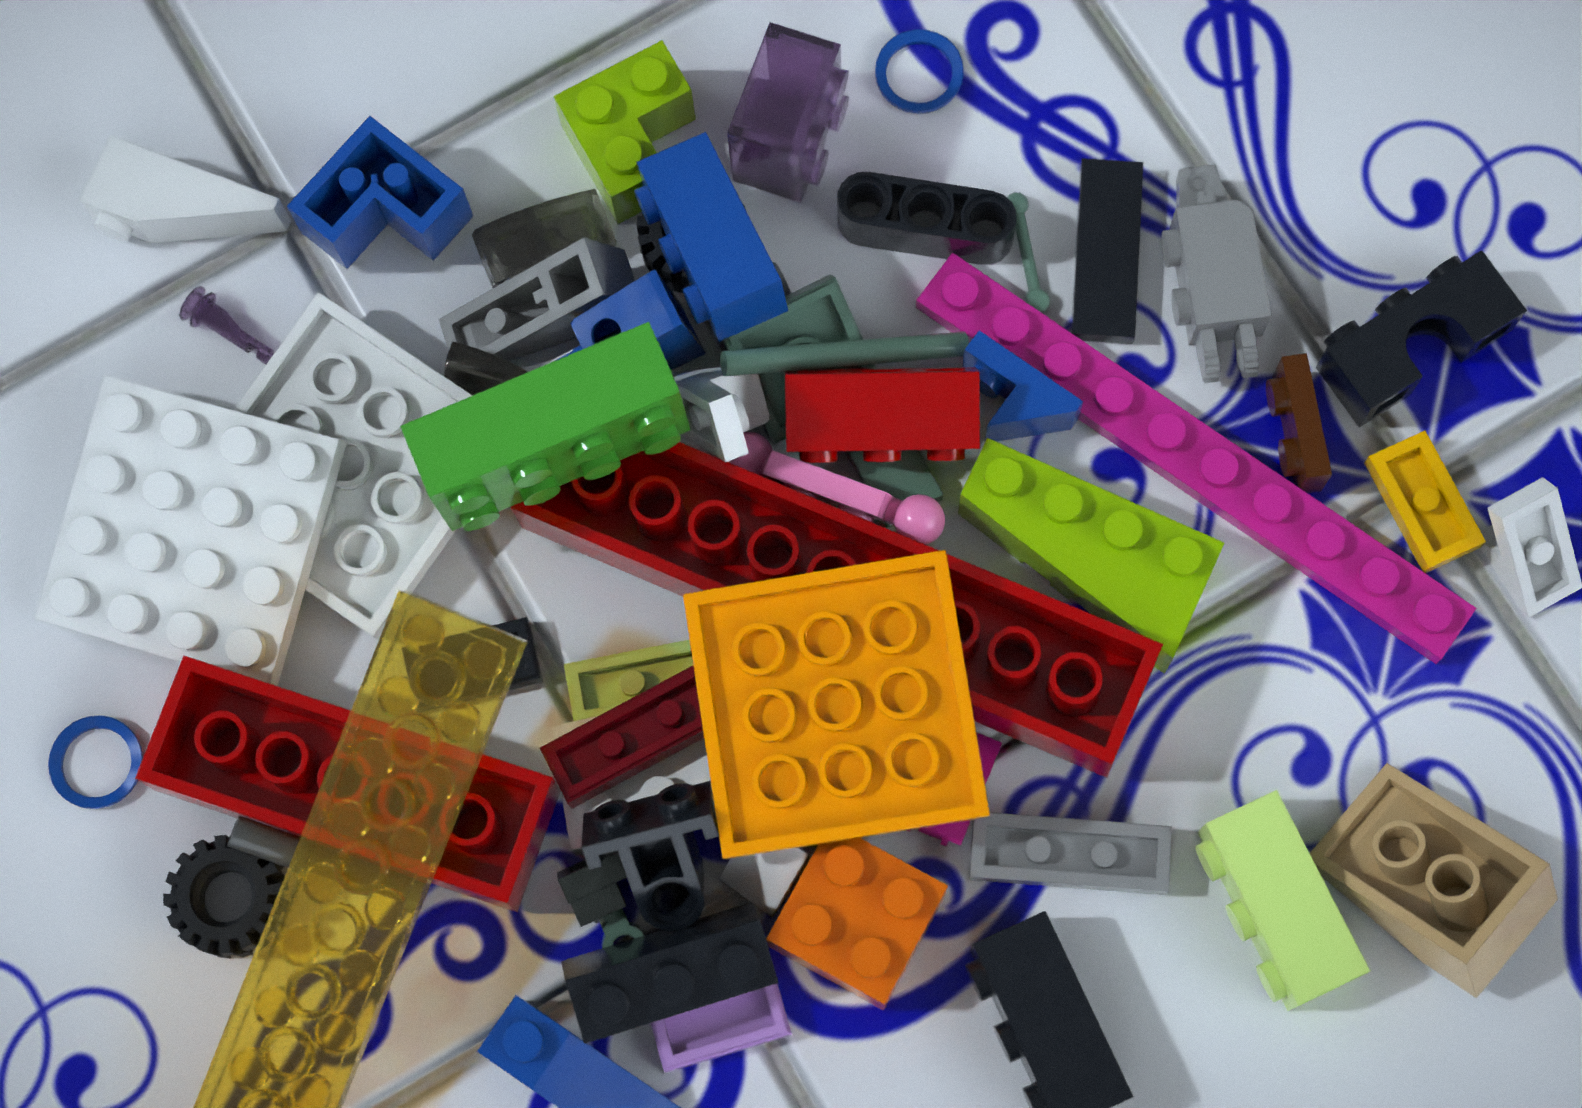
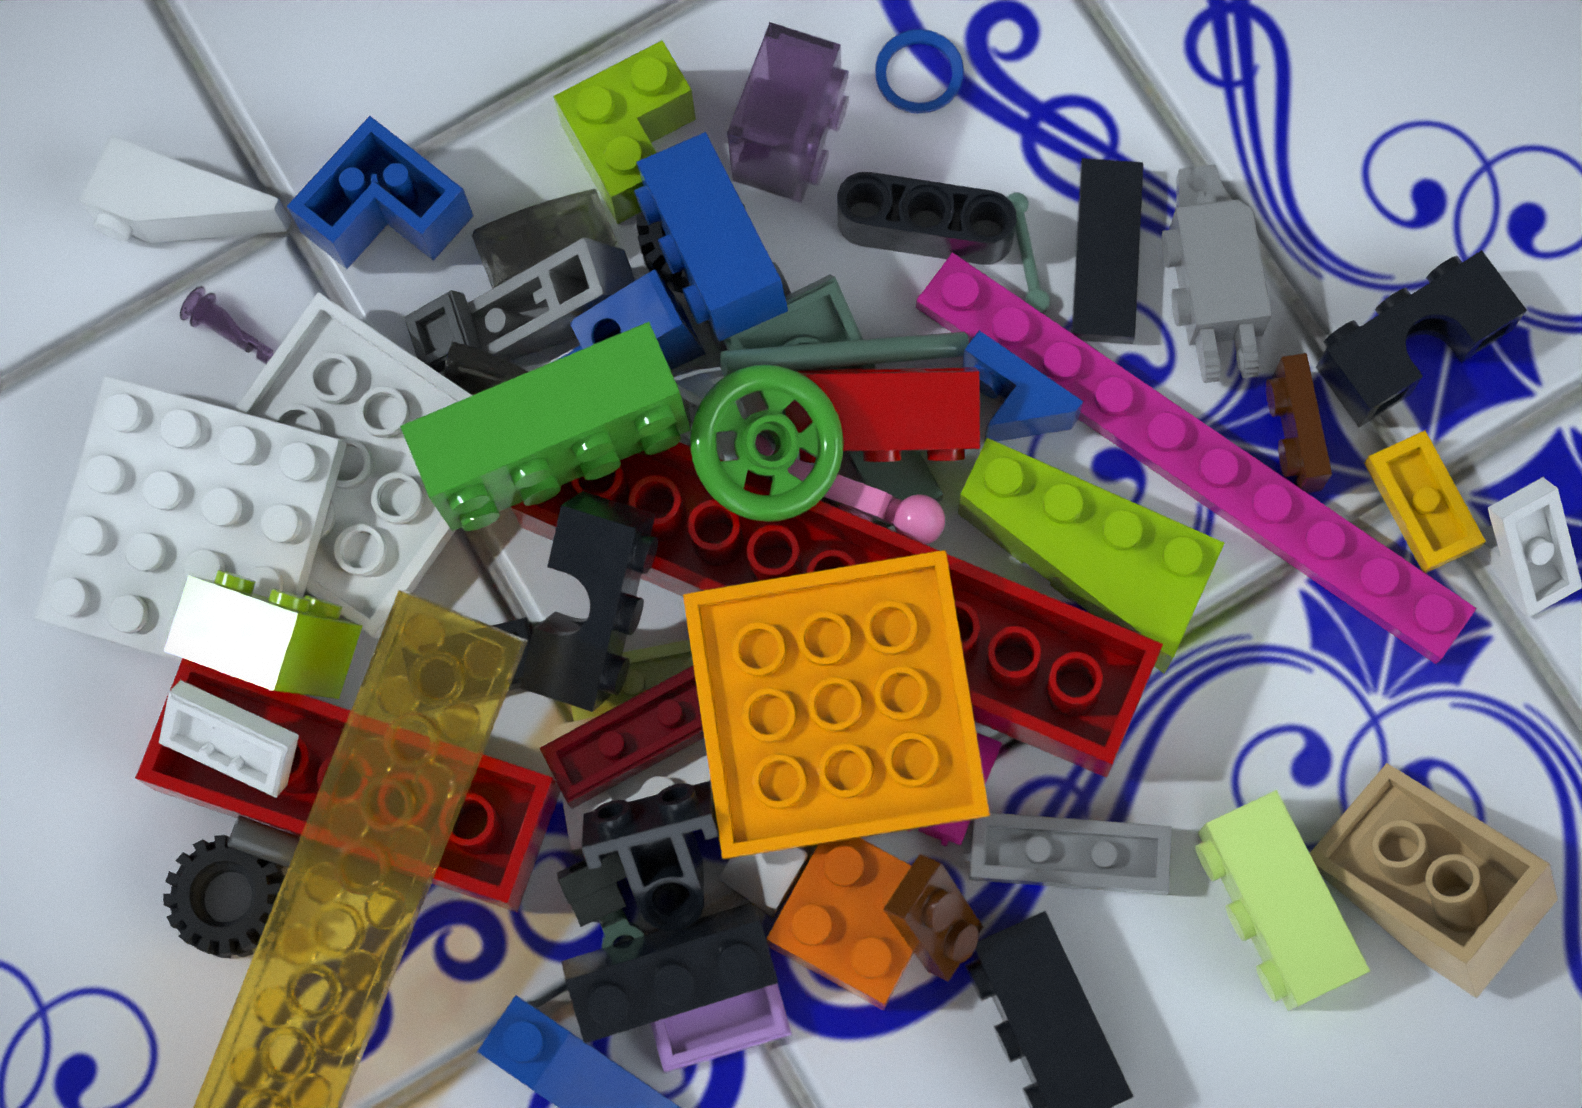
blue piece [48,715,143,809] -> none
none -> white plate [159,681,299,797]
none -> brick [164,570,362,699]
none -> dark grey tile [404,290,482,373]
none -> black arch [520,491,658,712]
none -> bright green plate [690,365,844,522]
none -> reddish brown plate [883,854,983,982]

